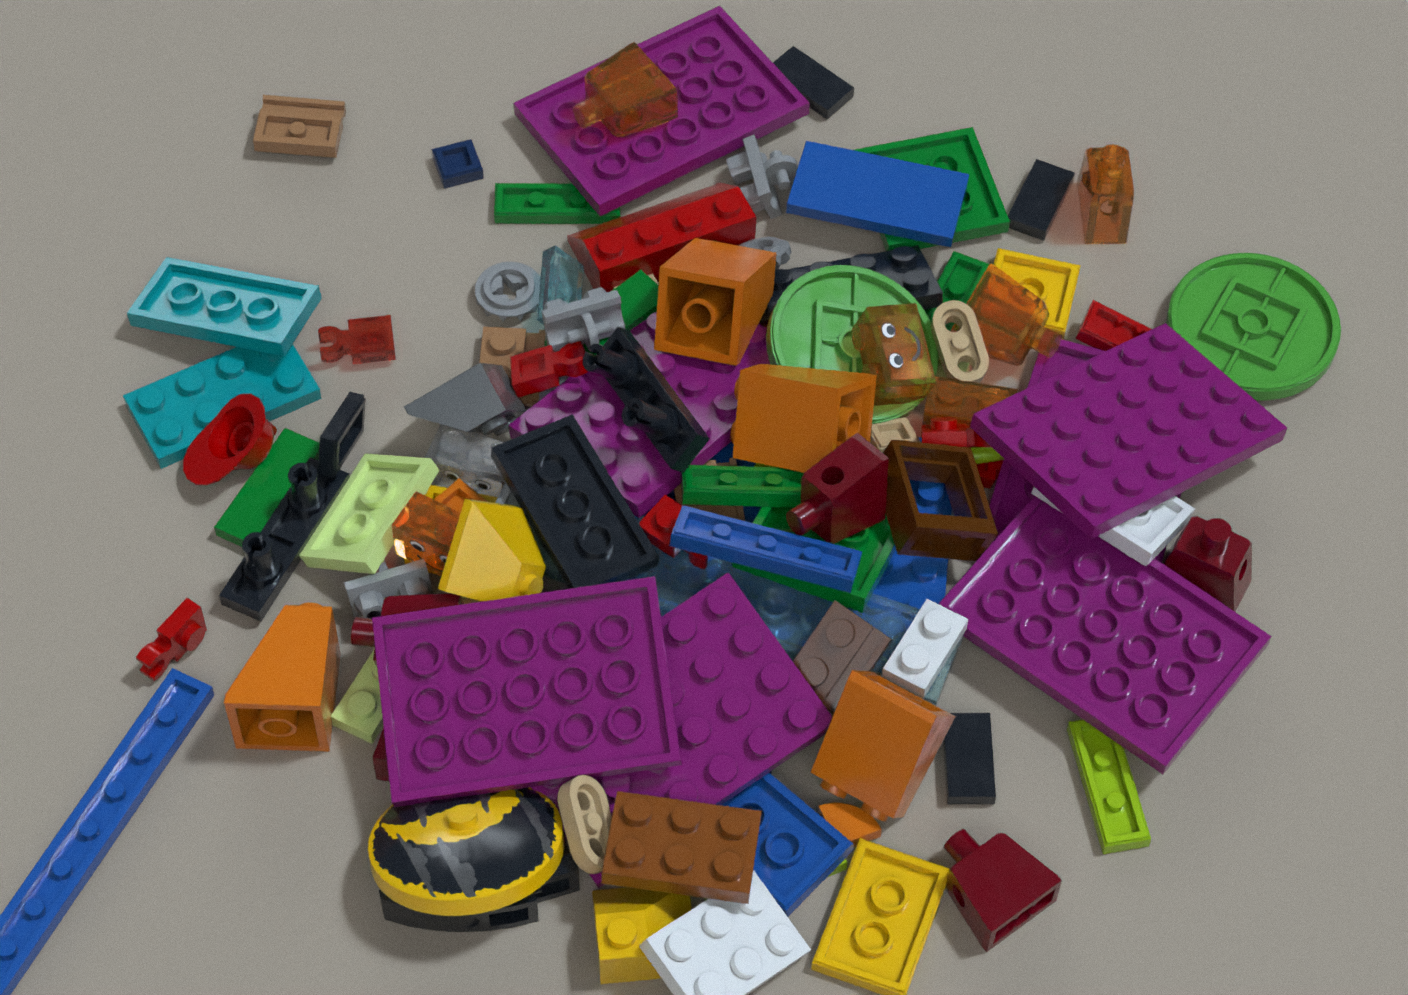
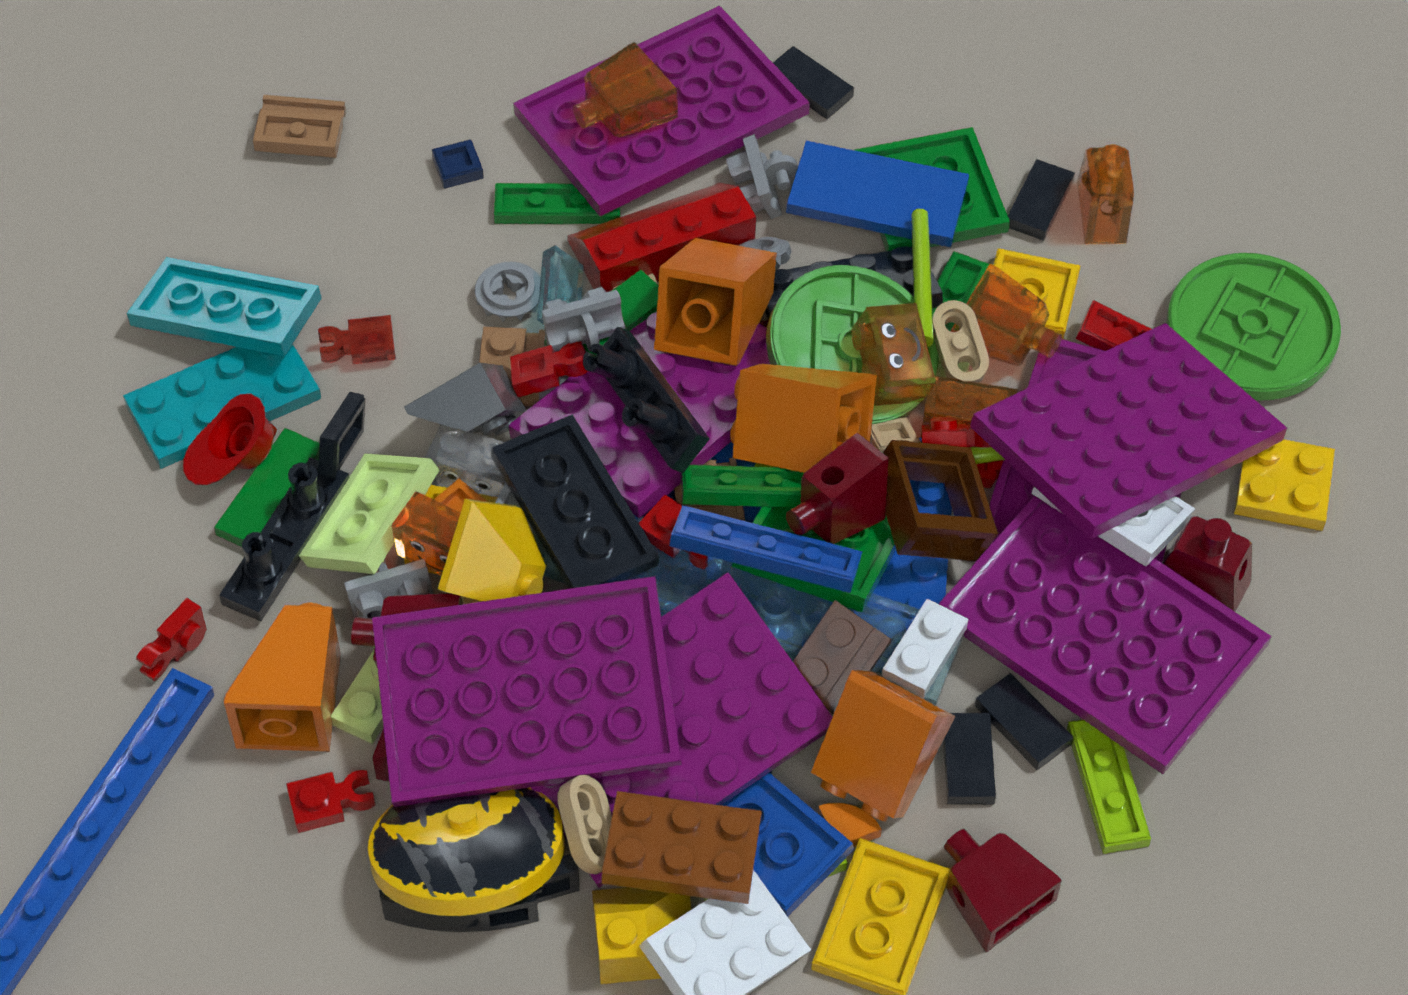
none -> red plate [286,770,375,833]
none -> lime bar [911,209,933,348]
none -> black tile [974,673,1074,770]
none -> yellow plate [1234,439,1335,531]

